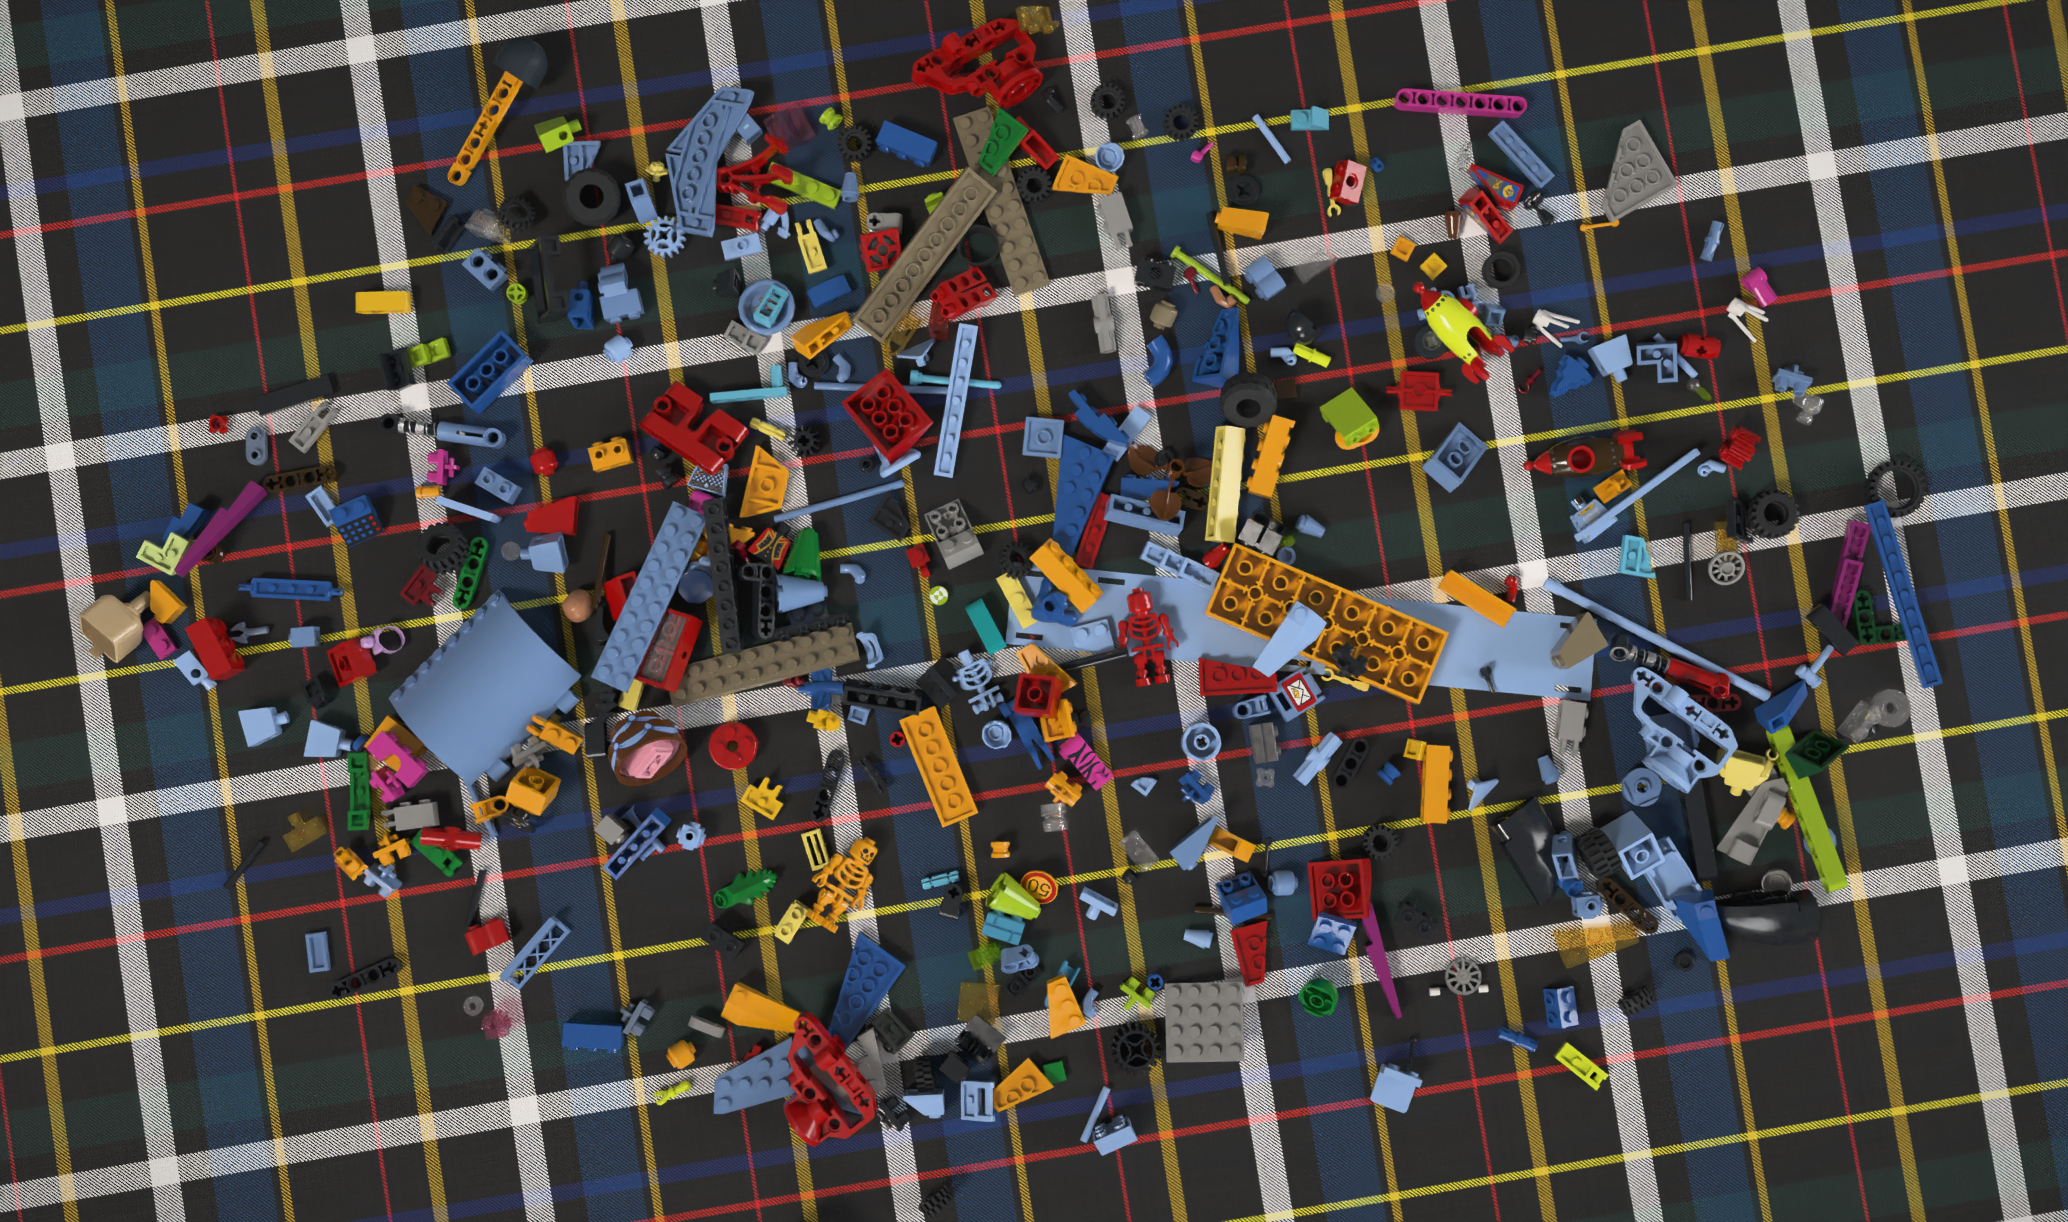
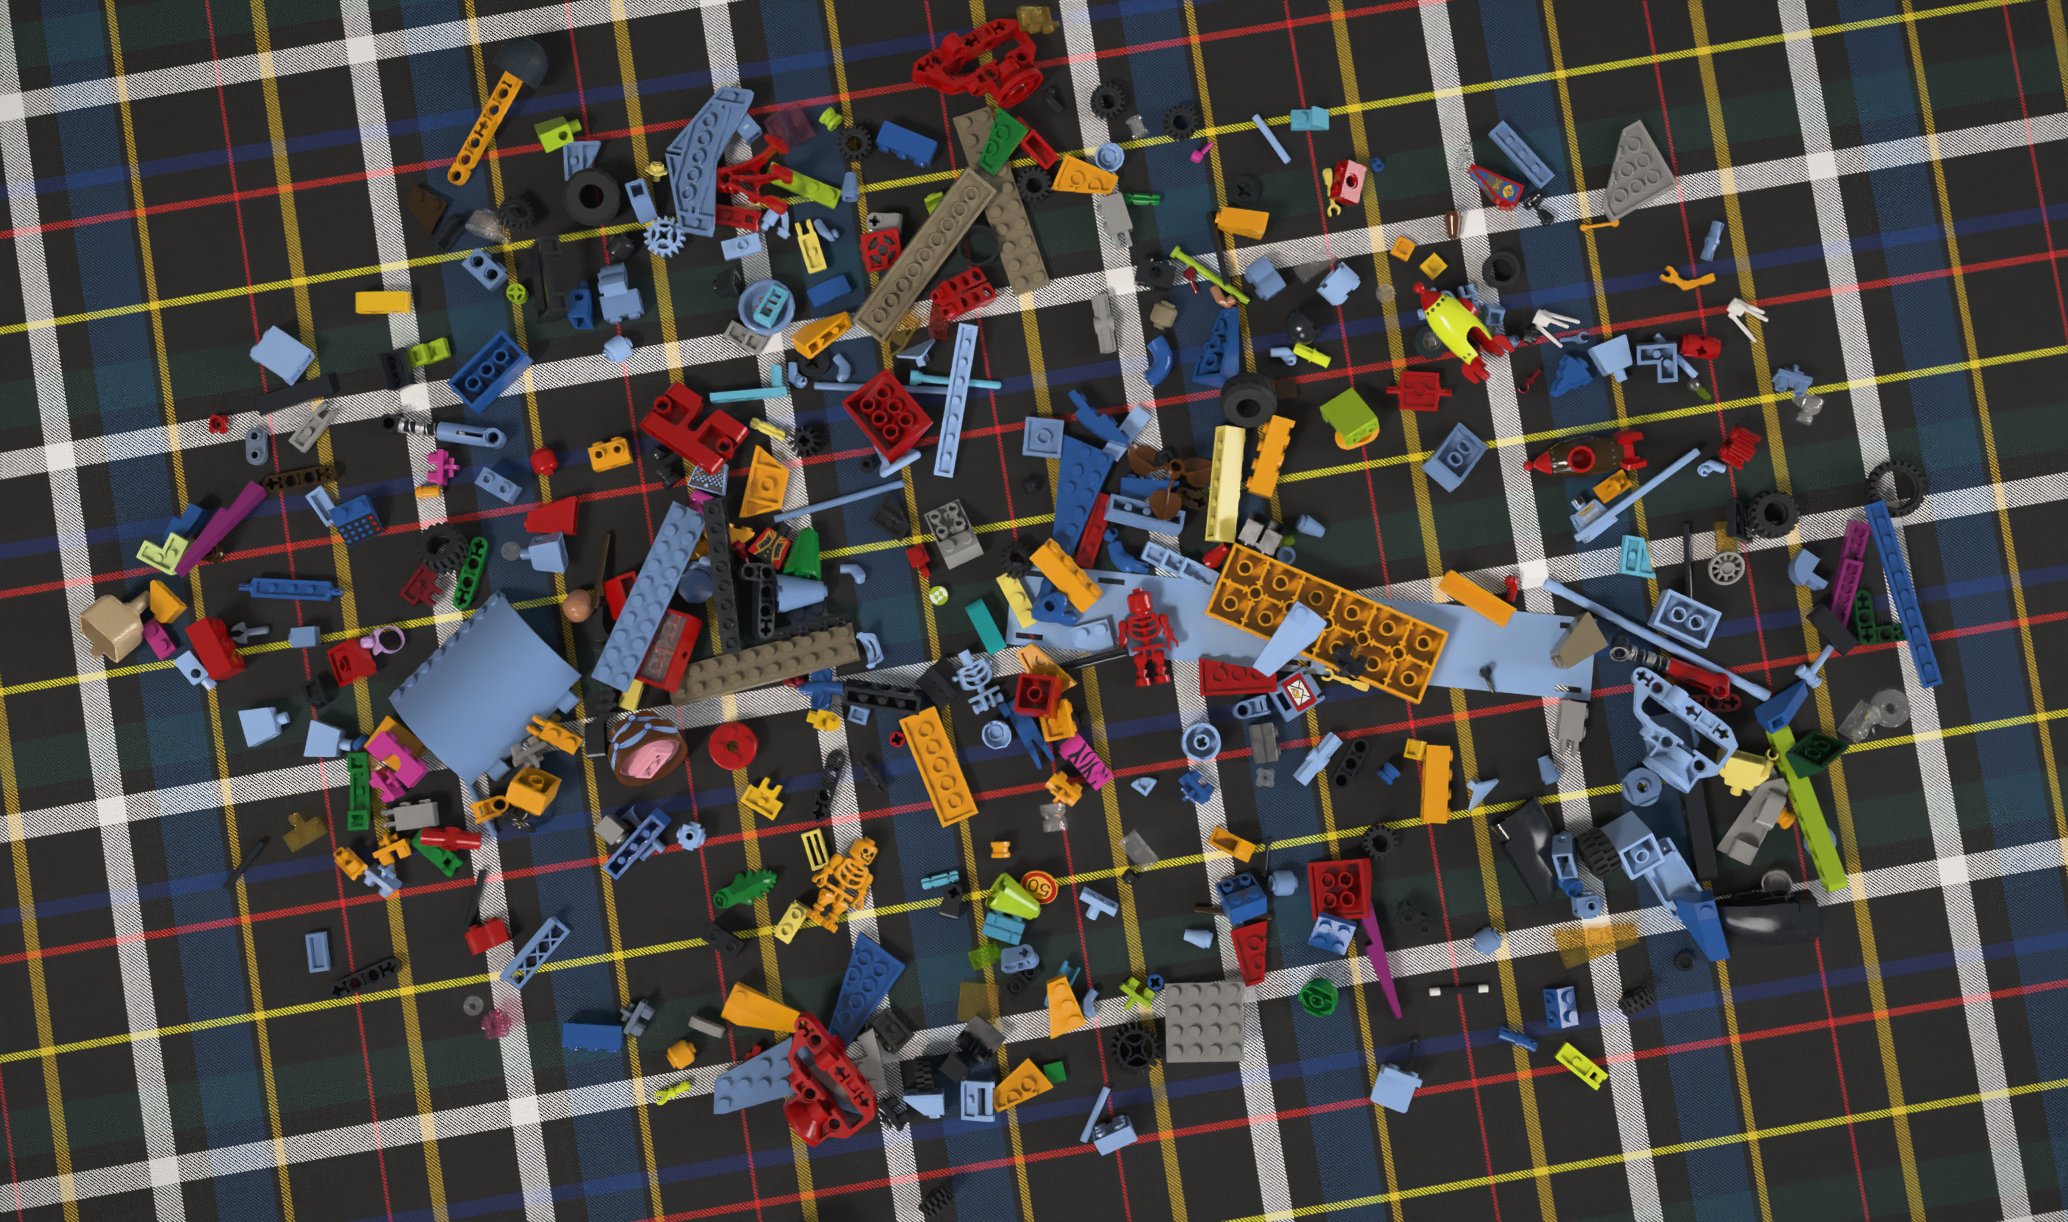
light blue tile [436,496,502,524] -> none
medium blue slope [1168,815,1218,871] -> none
dark brown wheel [1226,154,1246,174] -> none
dark pink beam [1393,88,1527,119] -> none
light grey wheel [1445,958,1482,995] -> none
red slope [1458,188,1513,244] -> none
dark brown beam [1595,877,1659,934] -> none
dark pink piece [1741,267,1778,308] -> none
none -> light blue panel [250,325,315,386]
none -> blue arm [1103,528,1149,575]
none -> green axle [1123,193,1160,205]
none -> light blue brick [1316,262,1361,306]
none -> medium blue head [1472,926,1503,955]
none -> light blue brick [1647,589,1722,649]
none -> light orange piece [1659,266,1715,291]
none -> medium blue brick [1788,549,1828,591]

